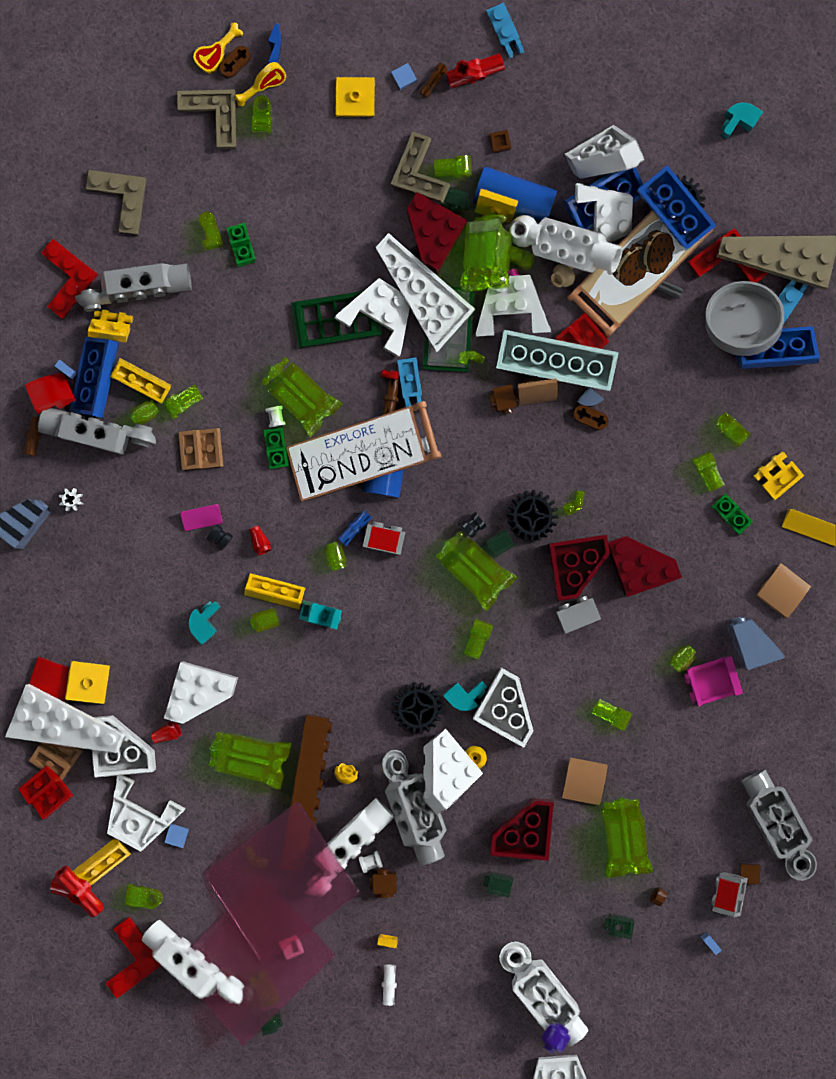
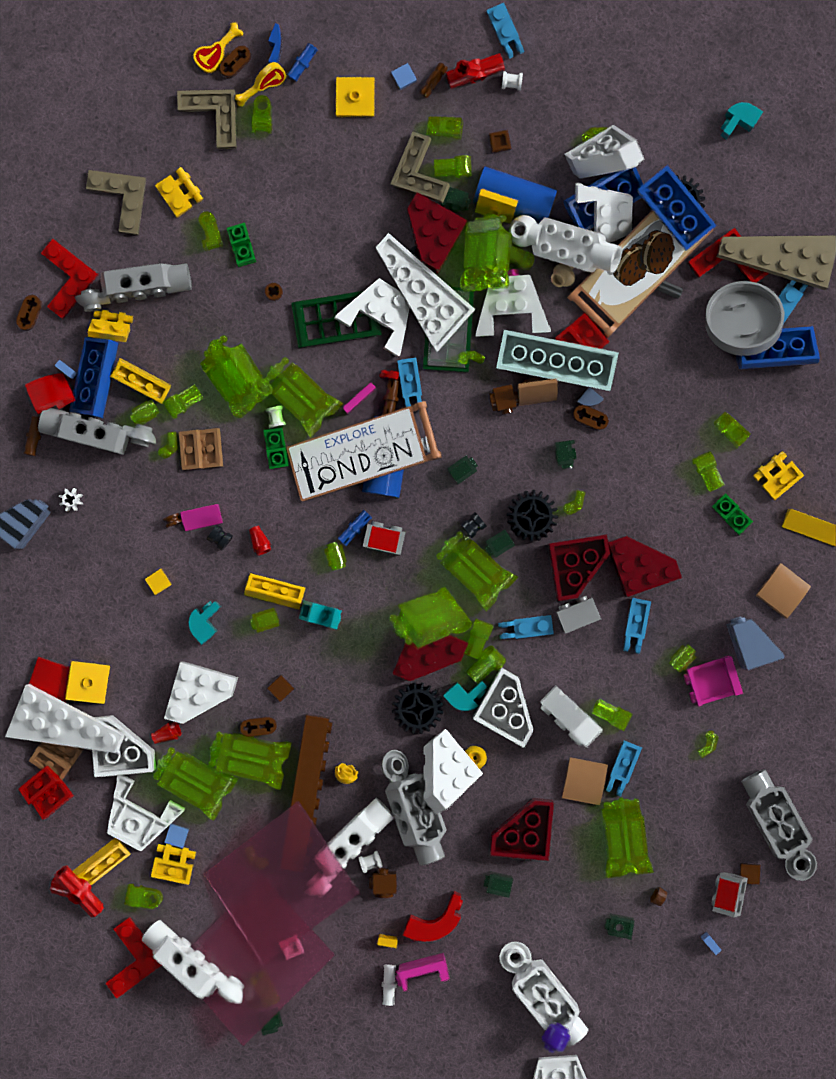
none -> reddish brown beam [16,295,42,331]
none -> yellow tile [145,569,172,595]
none -> yellow plate [151,844,196,885]
none -> clear neon green piece [153,747,239,821]
none -> yellow plate [155,167,203,218]
none -> clear neon green arm [158,432,177,459]
none -> reddish brown bush [163,513,182,528]
none -> clear neon green piece [199,335,273,418]
none -> reddish brown beam [240,717,277,737]
none -> reddish brown bush [265,283,283,301]
none -> reddish brown tile [267,675,295,702]
none -> blue pin [286,43,318,82]
none -> dark pink tile [343,383,376,414]
none -> clear neon green piece [389,587,472,648]
none -> dark red brick [393,620,469,681]
none -> dark pink panel [396,953,449,991]
none -> red arch [403,891,463,942]
none -> clear neon green leg [426,116,464,140]
none -> clear green brick [447,455,478,485]
none -> clear neon green piece [466,645,506,684]
none -> dark azure hinge [498,615,554,639]
none -> white bush [502,71,523,91]
none -> white brick [540,685,602,747]
none -> clear green brick [554,440,577,469]
none -> clear neon green arm [582,127,607,143]
none -> dark azure hinge [605,740,642,797]
none -> dark azure hinge [623,598,651,654]
none -> clear neon green arm [697,730,719,759]

